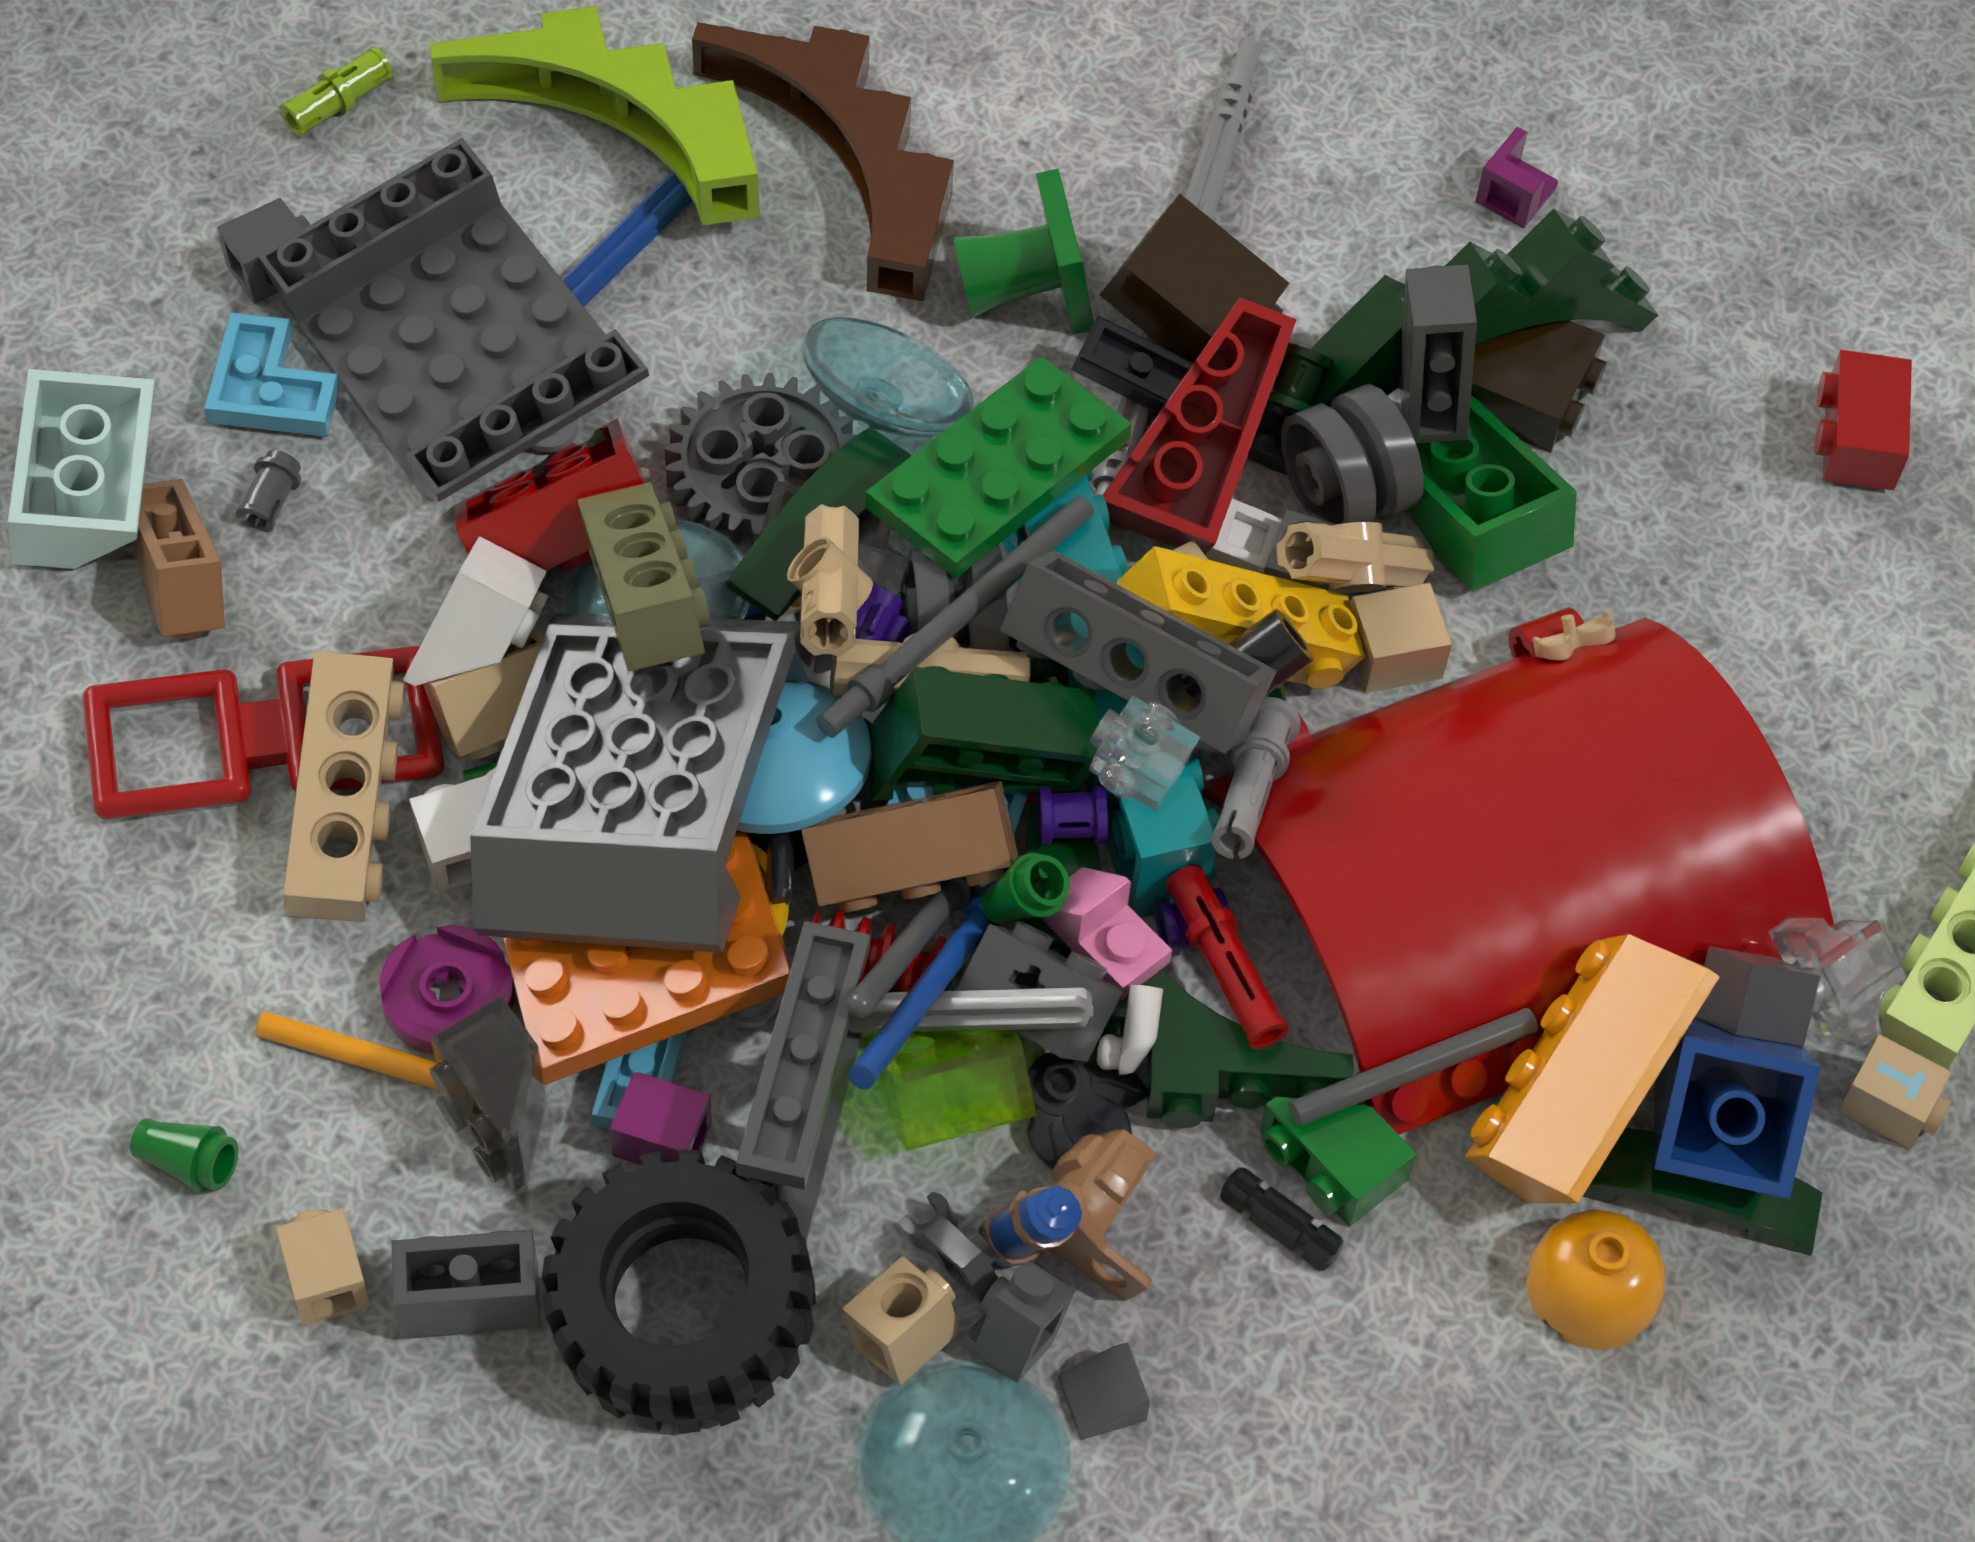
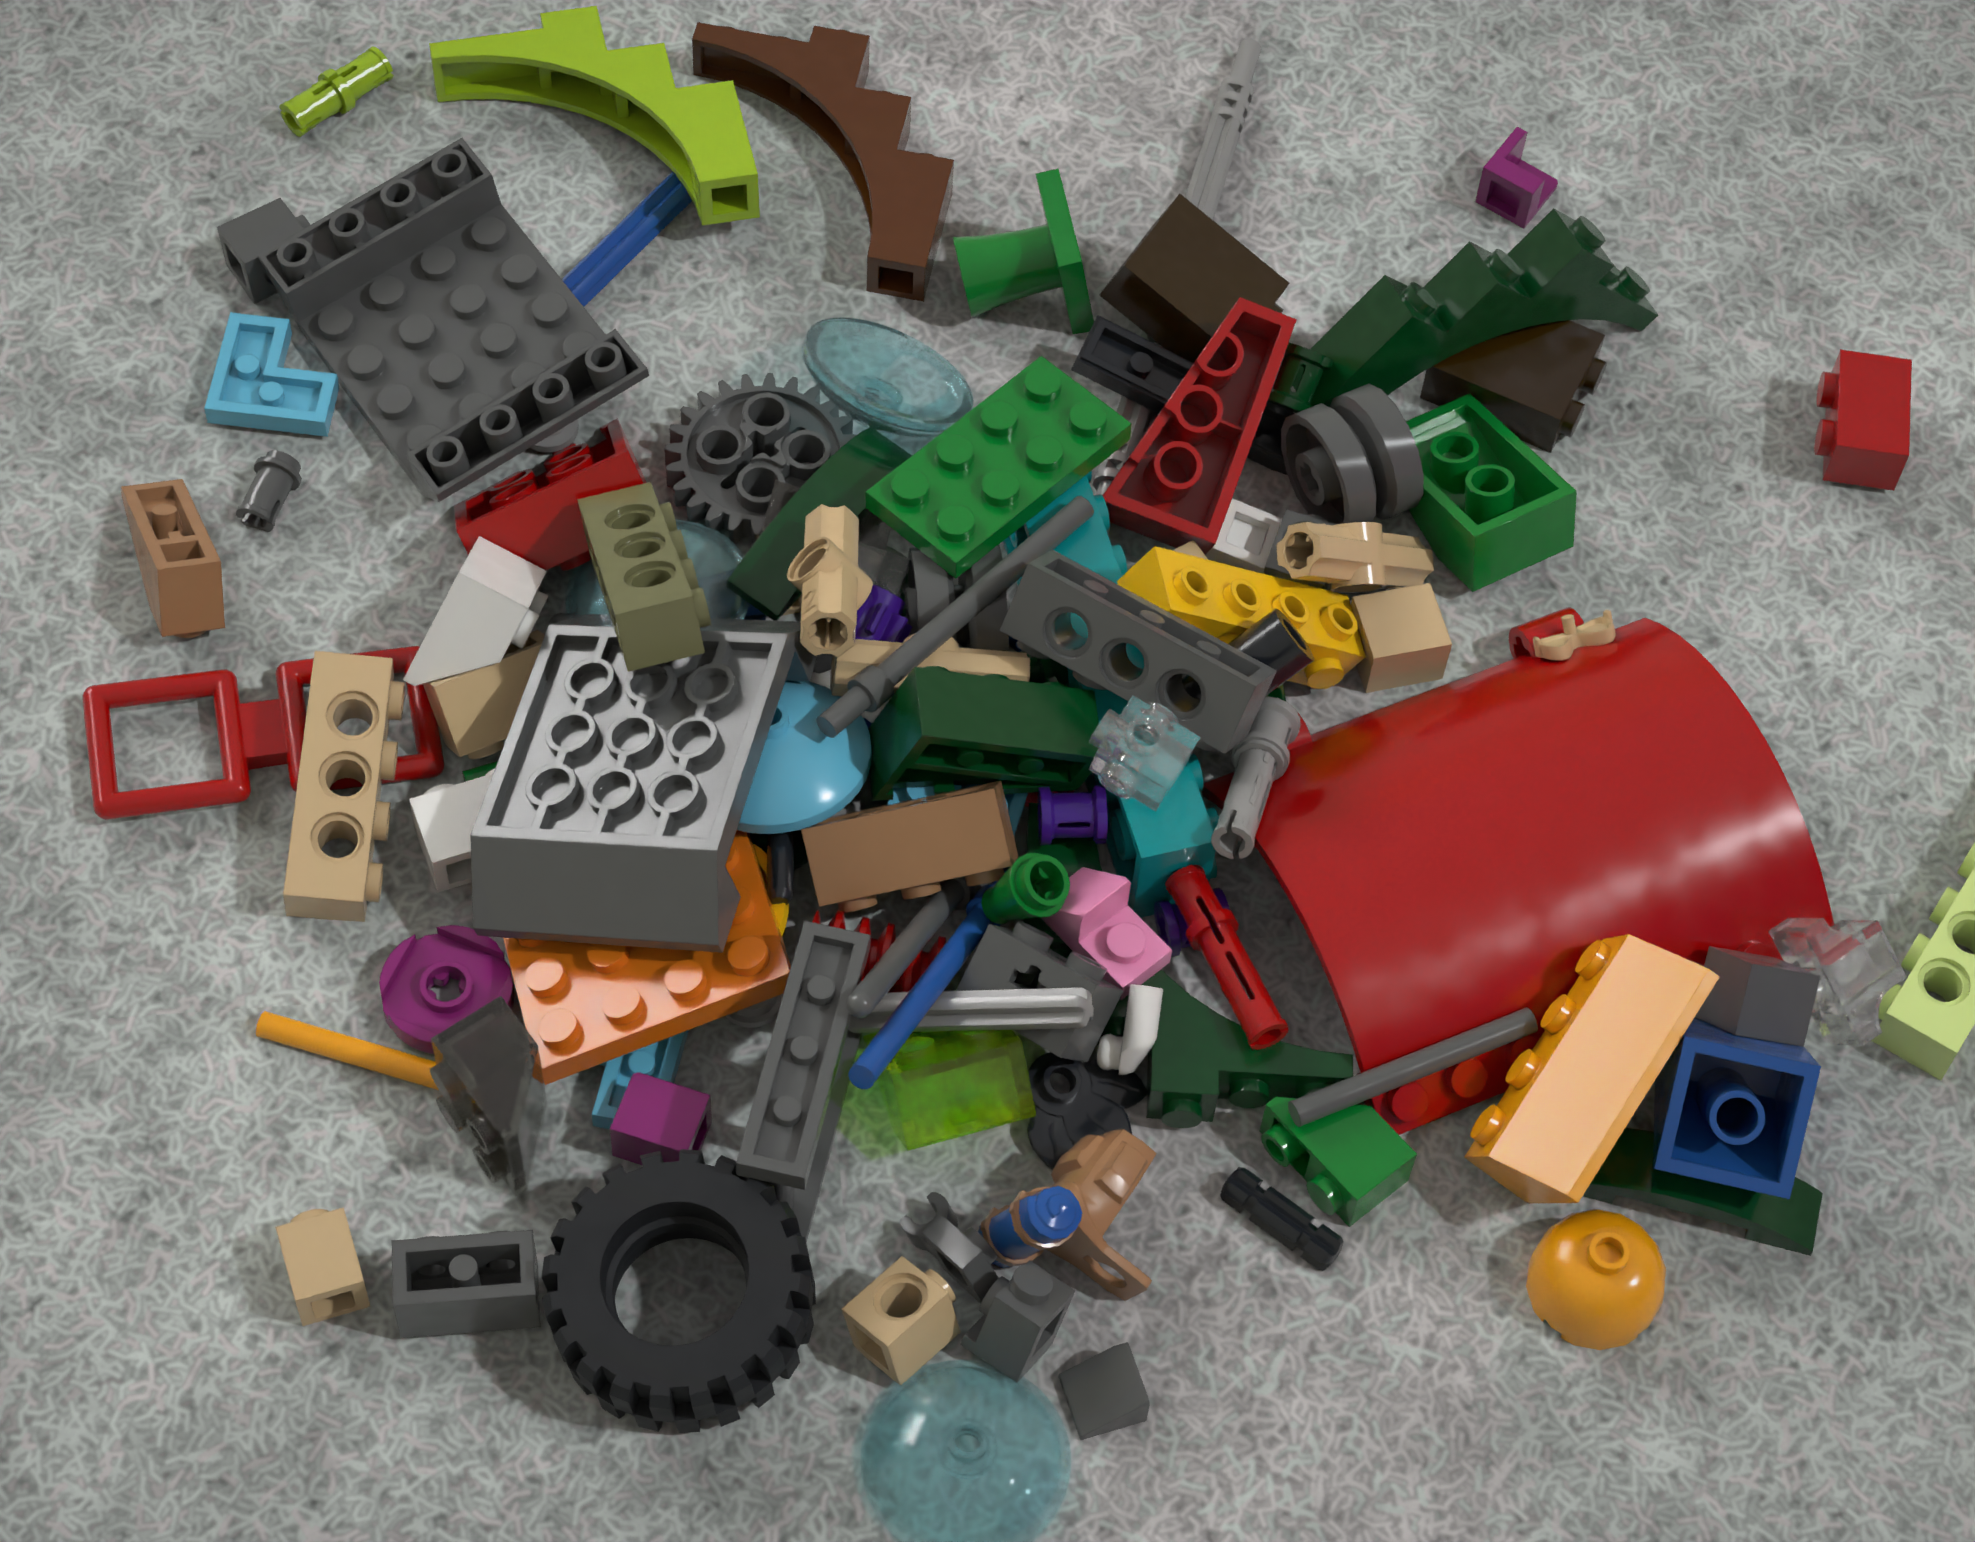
light aqua slope [7,369,155,569] -> none
green cone [130,1118,239,1192] -> none
dark grey brick [1399,265,1477,443] -> none
tan brick [1837,1034,1952,1150] -> none

